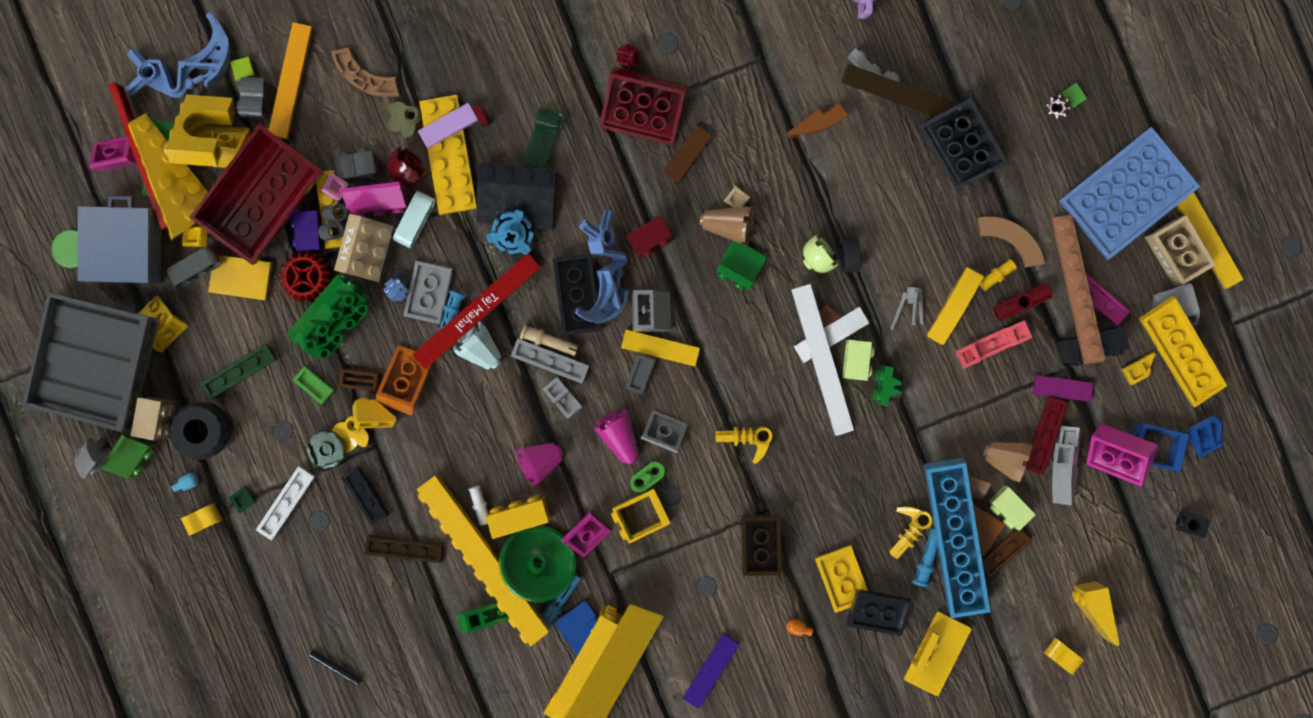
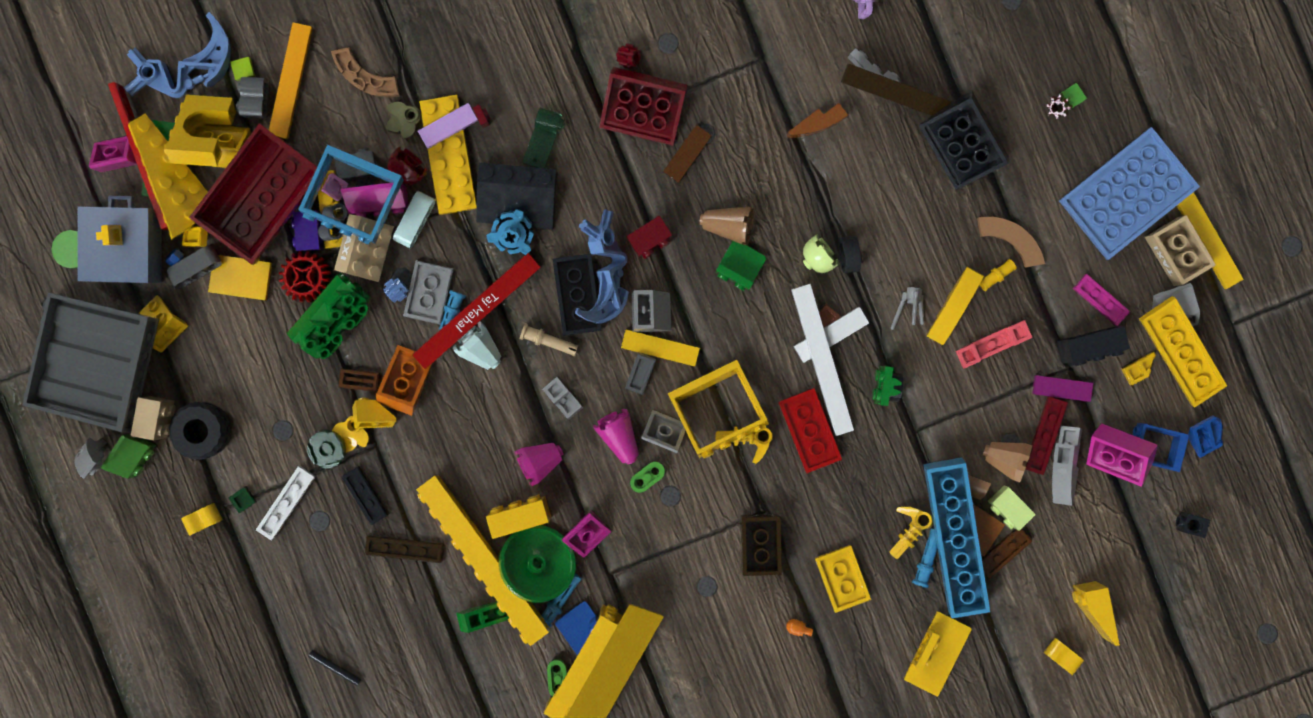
medium azure cylinder [171,473,199,492] -> none
dark green plate [200,344,277,400] -> none
bright green tile [293,366,335,405] -> none
white pin [468,485,488,526] -> none
light grey plate [511,338,589,384] -> none
yellow window [611,487,671,544] -> none
dark purple tile [682,633,739,709] -> none
tan tile [724,186,751,208] -> none
yellowish green brick [842,340,874,381] -> none
black plate [846,589,913,636] -> none
dark red piece [992,283,1053,322] -> none
nougat plate [1051,215,1105,364] -> none
none -> yellow tile [96,225,123,245]
none -> blue tile [165,248,184,266]
none -> dark azure window [298,145,404,245]
none -> bright green plate [547,659,567,697]
none -> yellow window [668,360,769,458]
none -> red plate [778,388,842,473]

